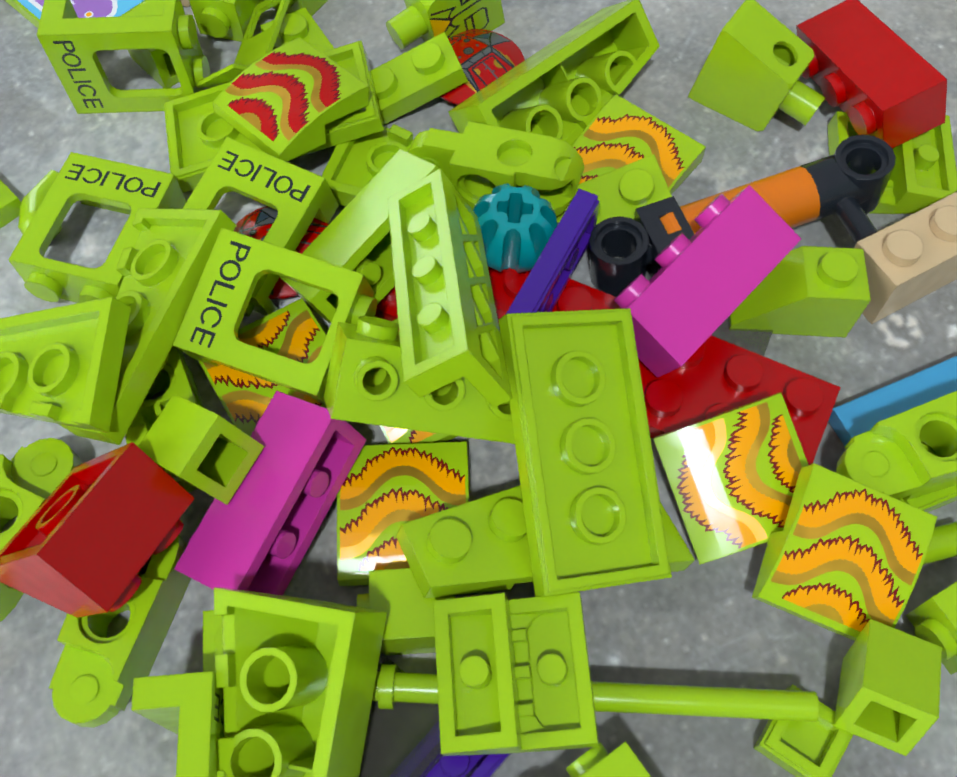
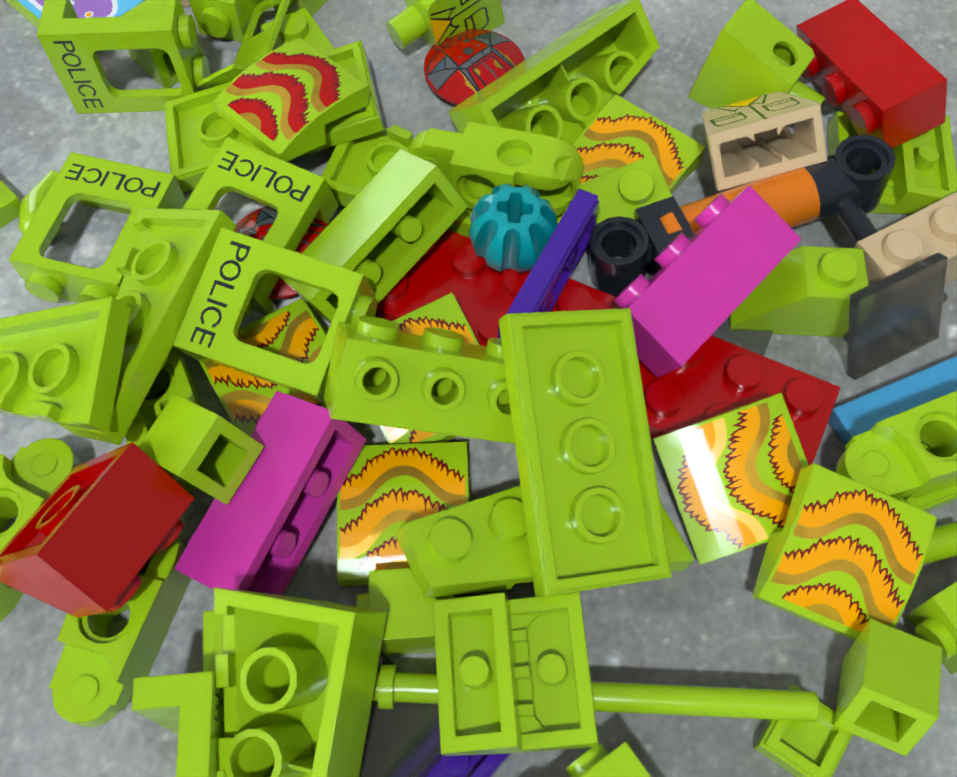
lime plate [371,32,468,125] -> none
lime fence [387,168,512,408] -> none
none -> tan torso [702,92,827,191]
none -> clear smoke piece [843,252,948,380]

